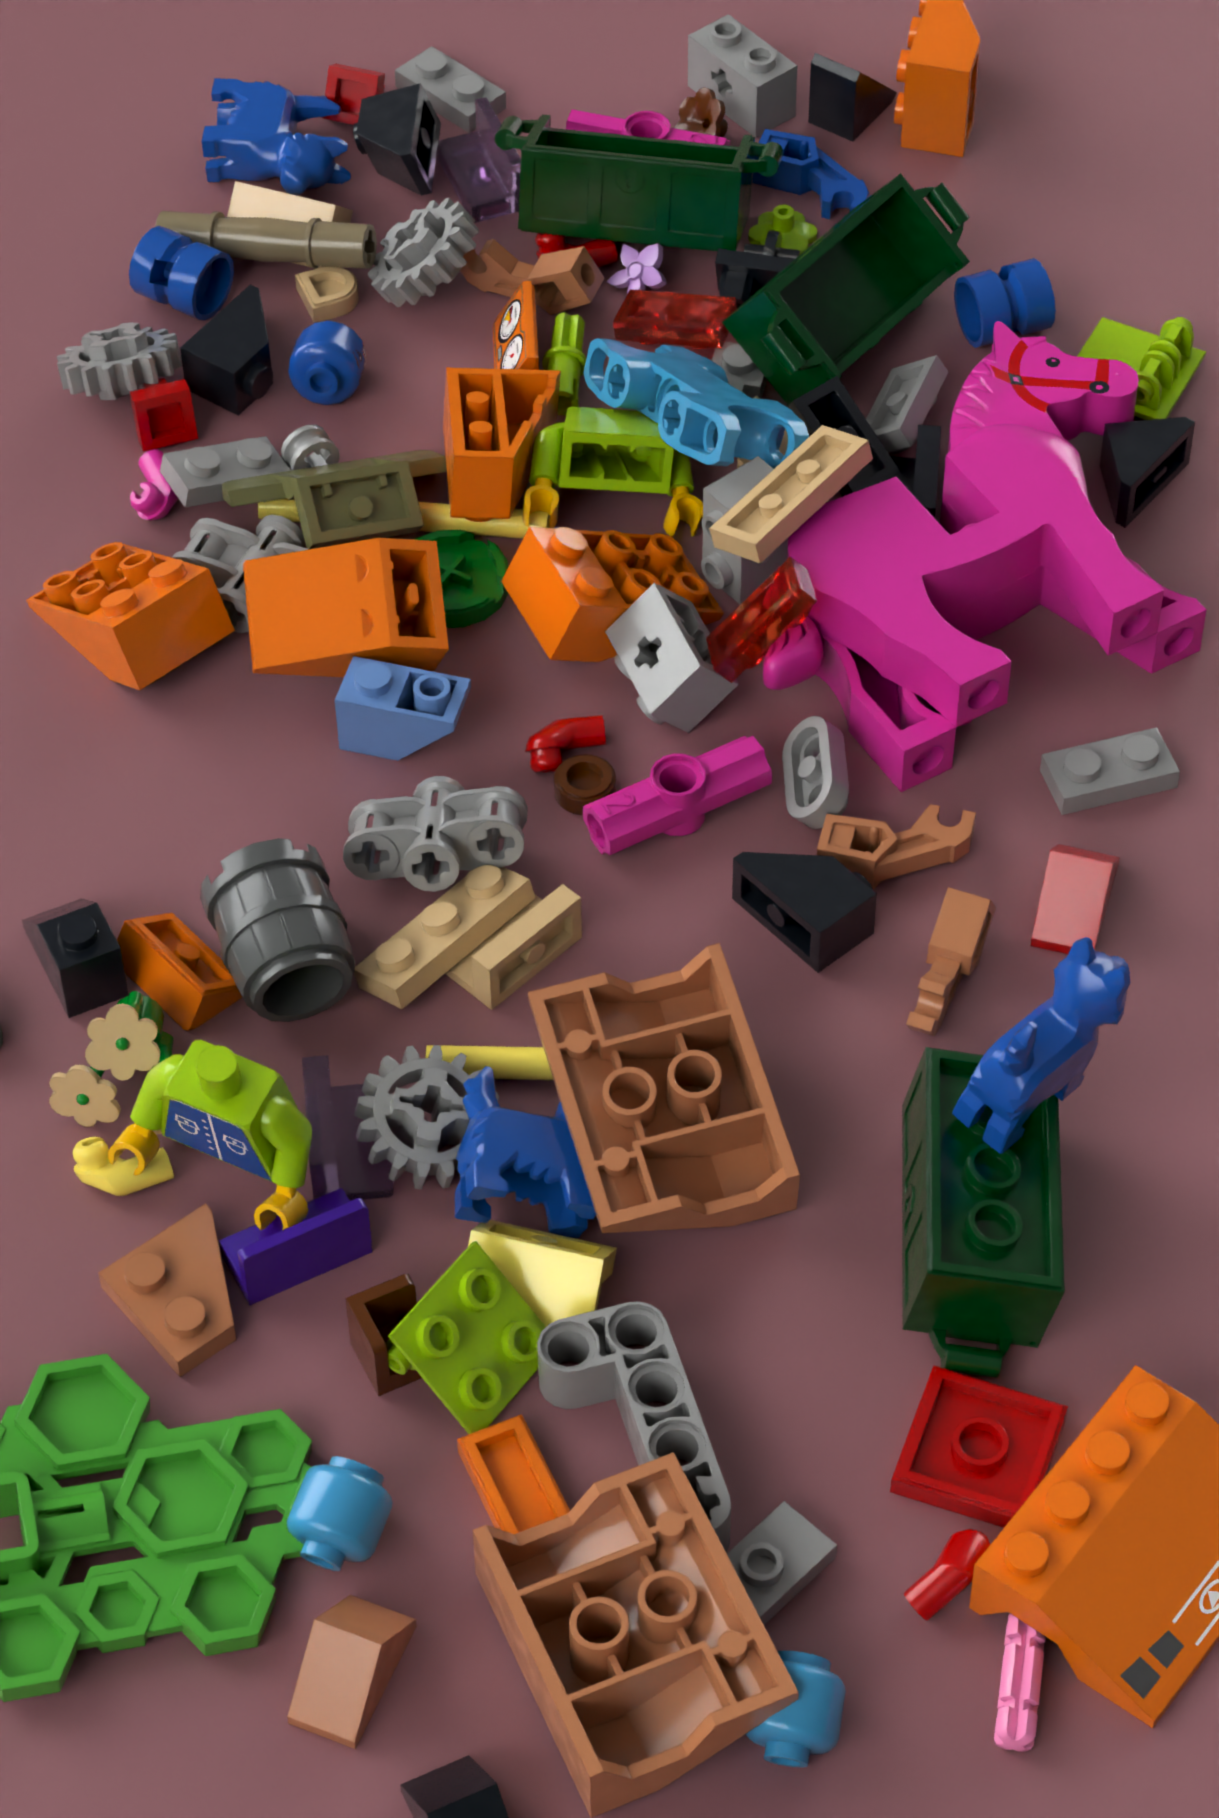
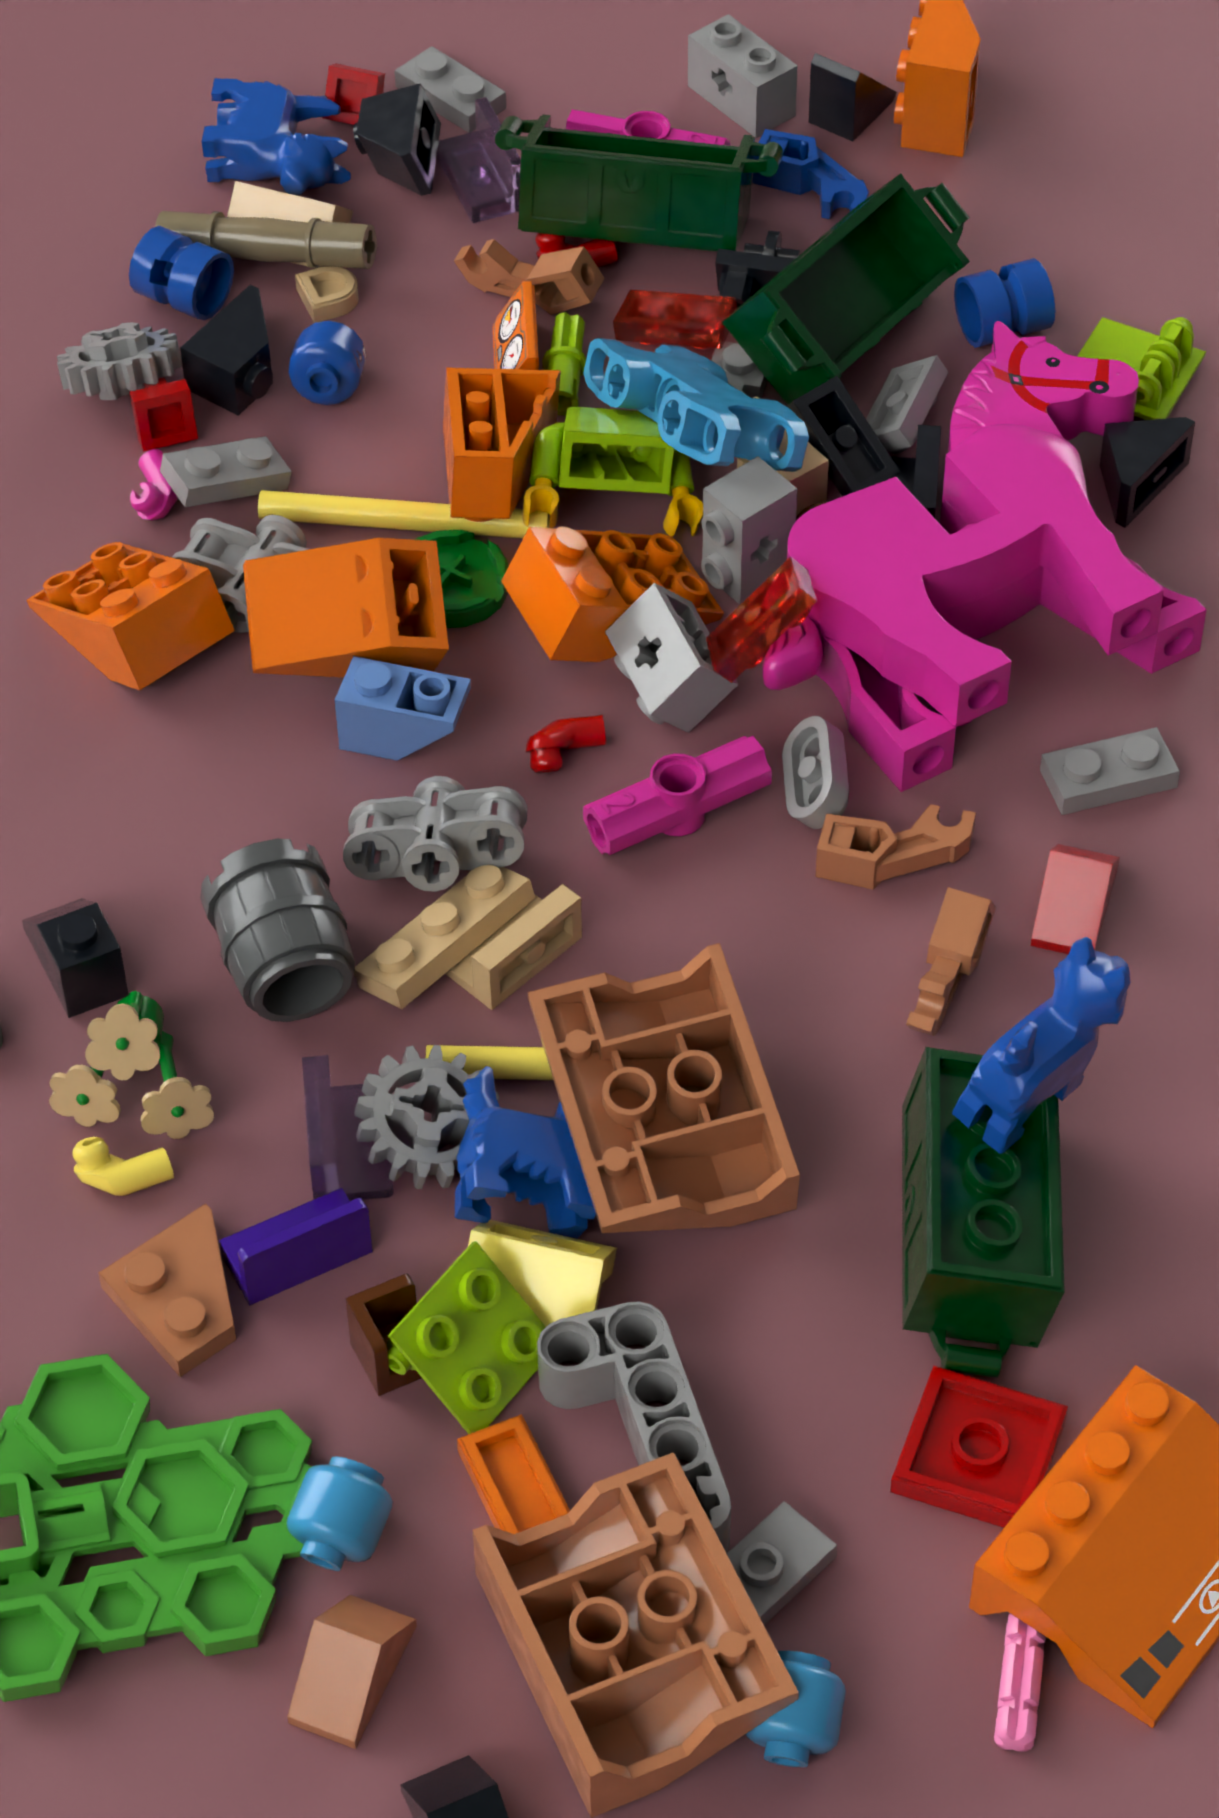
lime torso [108,1040,312,1230] -> none
orange slope [117,912,242,1031] -> none
olive plate [222,450,447,549] -> none
light grey bush [281,424,340,470] -> none
light grey gear [368,198,479,307] -> none
reddish brown tile [554,755,616,815] -> none
lavender plant [606,243,667,307] -> none
reddish brown plant [675,87,728,137] -> none
tan plate [709,425,873,563] -> none
black slope [732,852,877,973] -> none
lime plant [748,204,817,254] -> none
red arm [903,1529,991,1621] -> none

